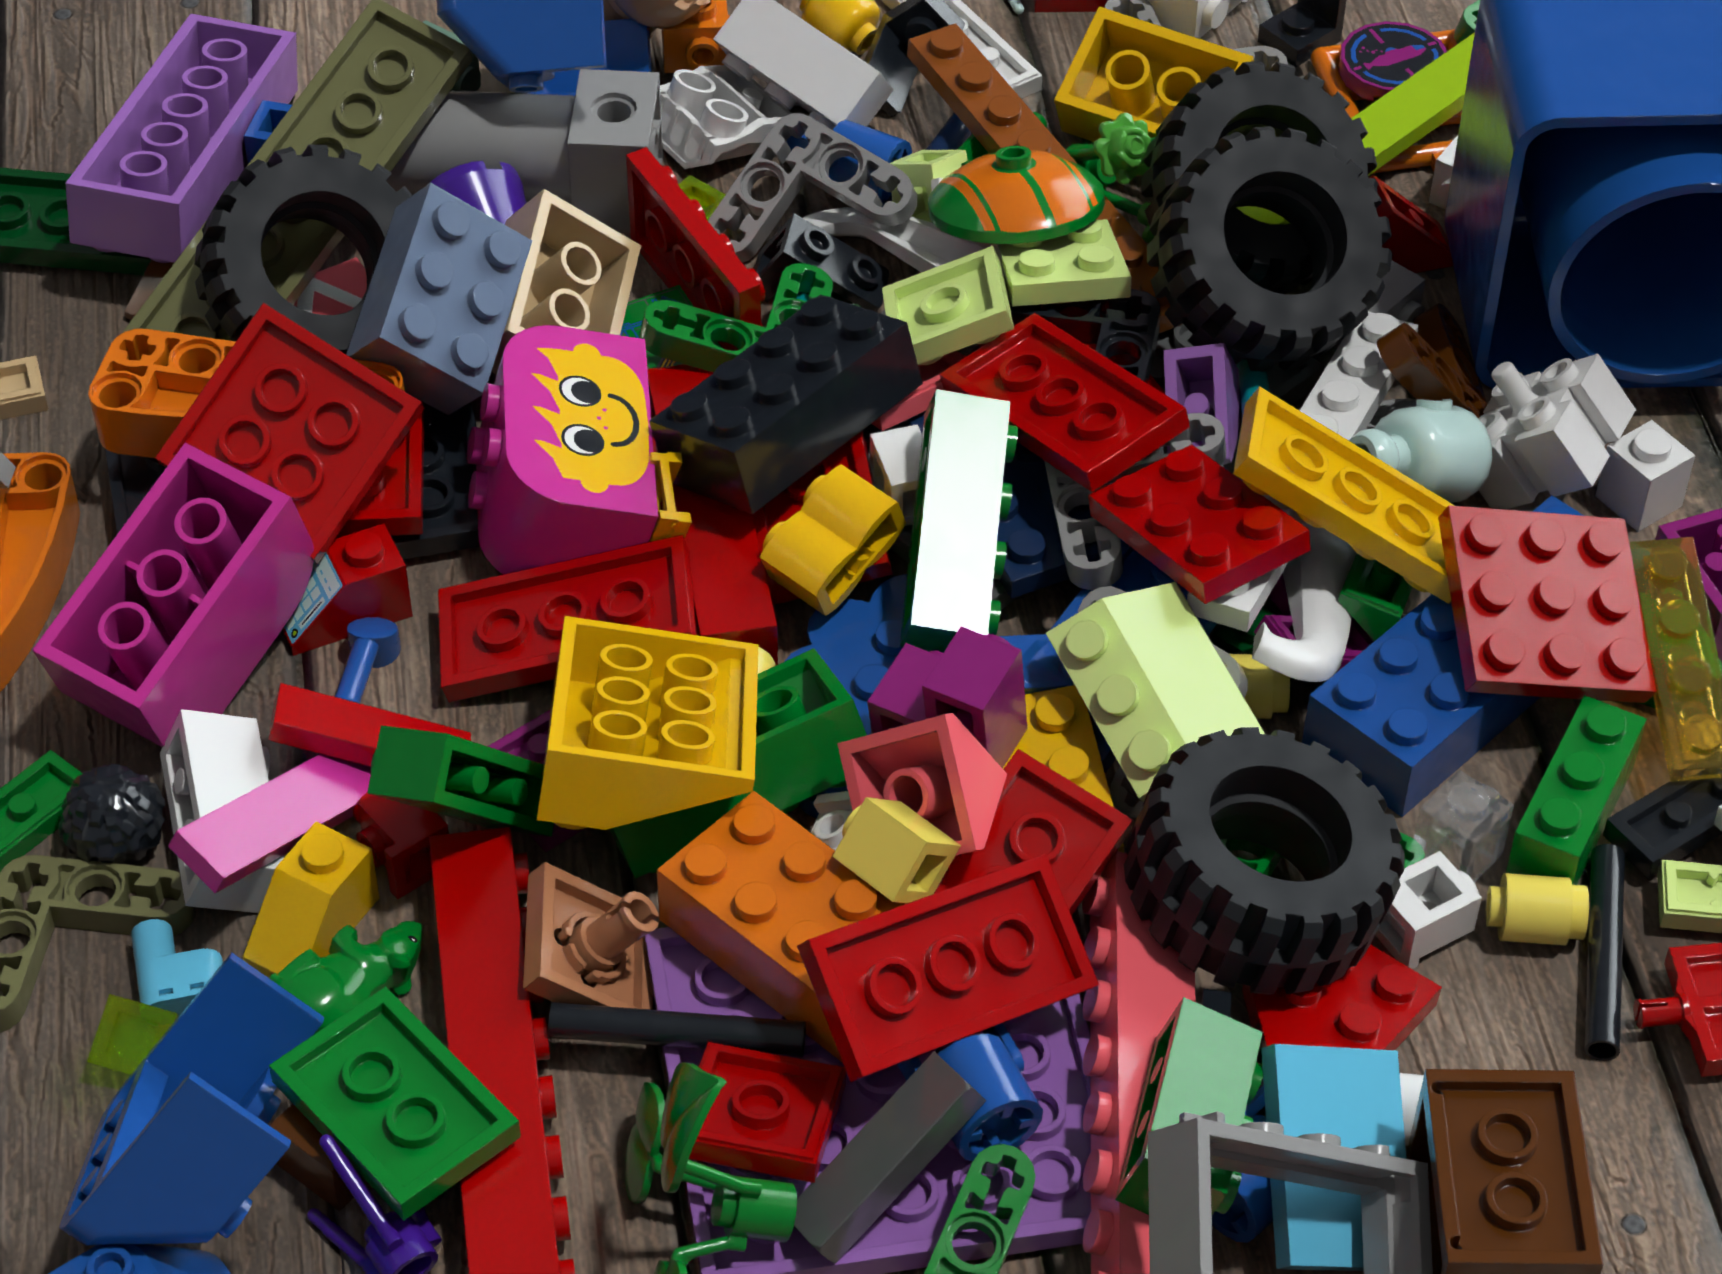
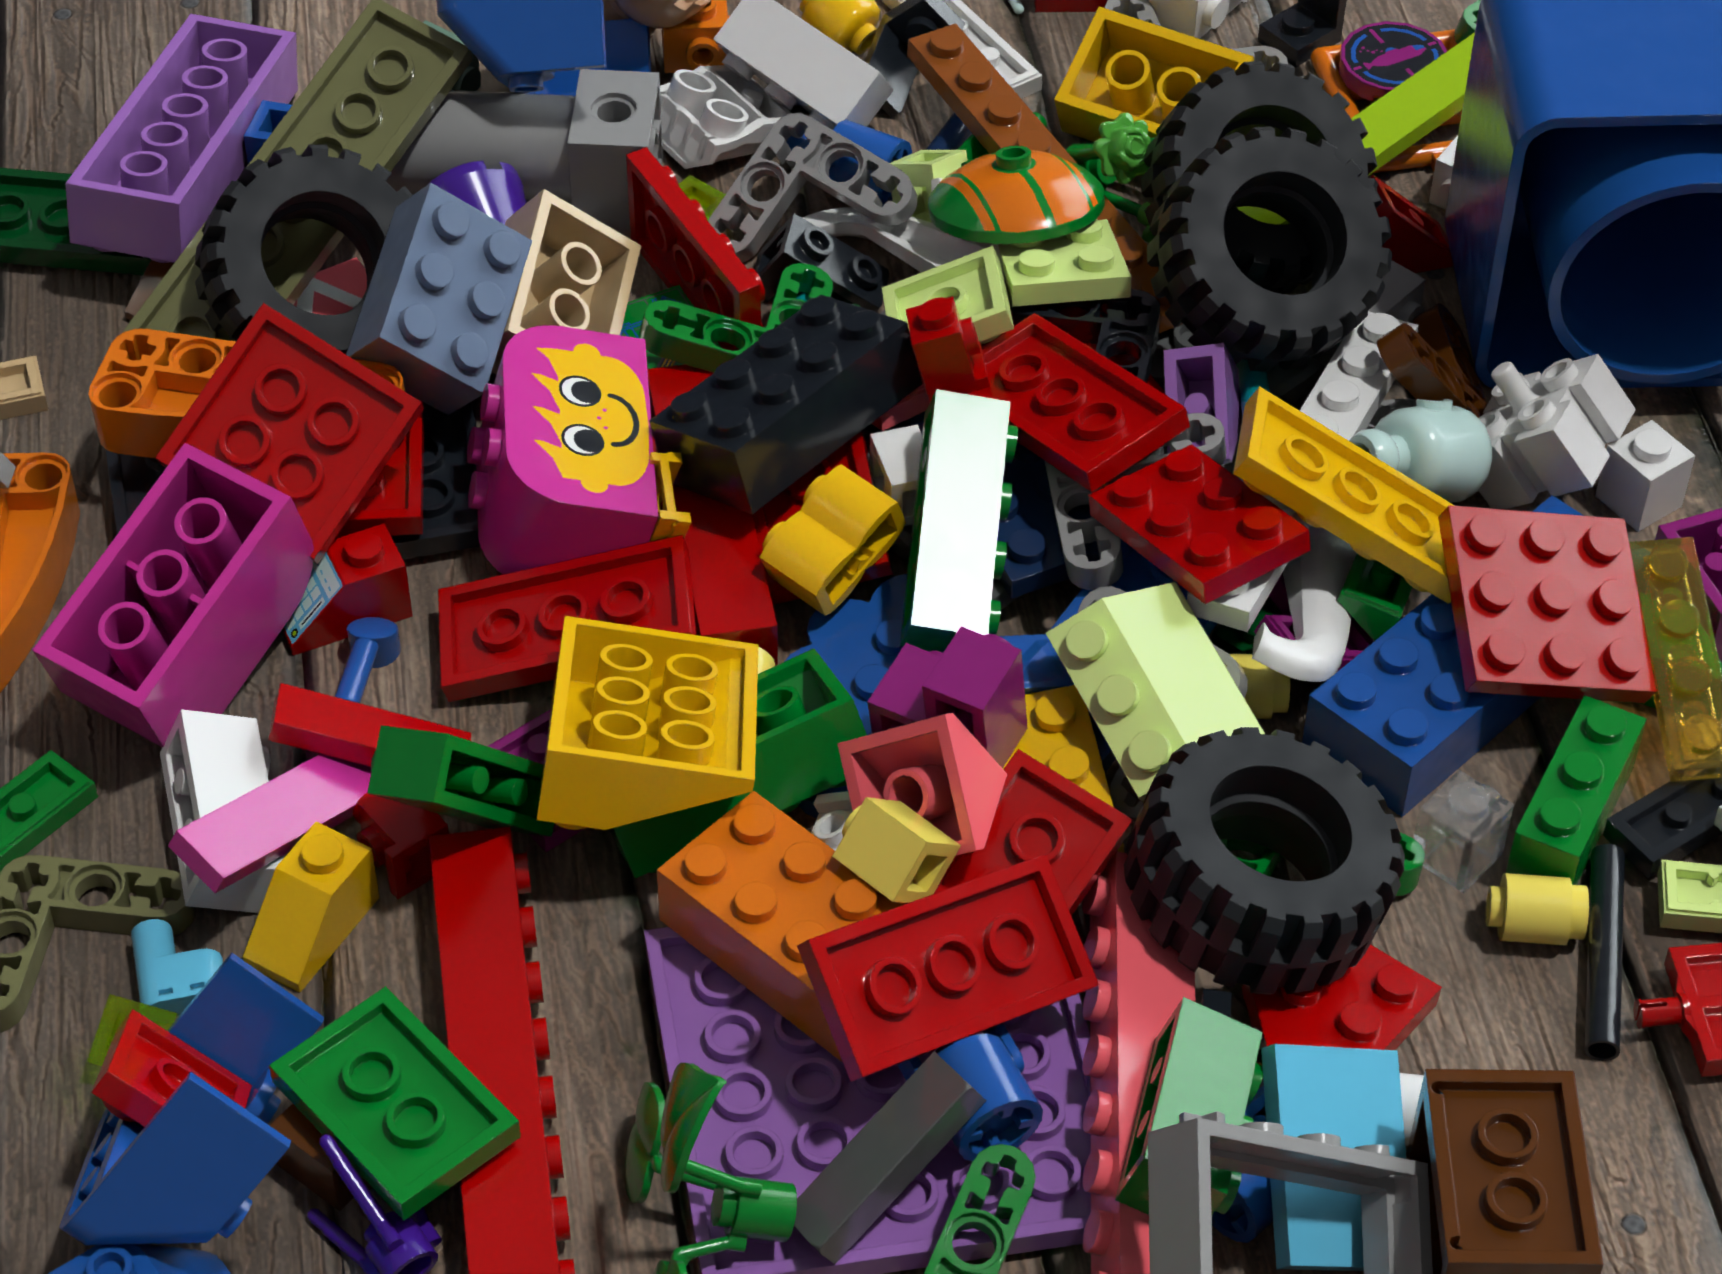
black piece [59,764,165,865] -> none
green animal [269,921,422,1035] -> none
nougat plate [523,862,659,1010] -> none
black piece [548,1002,806,1057] -> none
red tile [689,1042,847,1183] -> none
white brick [1375,851,1482,969] -> none
none -> red plate [91,1008,252,1127]
none -> red brick [906,296,990,401]

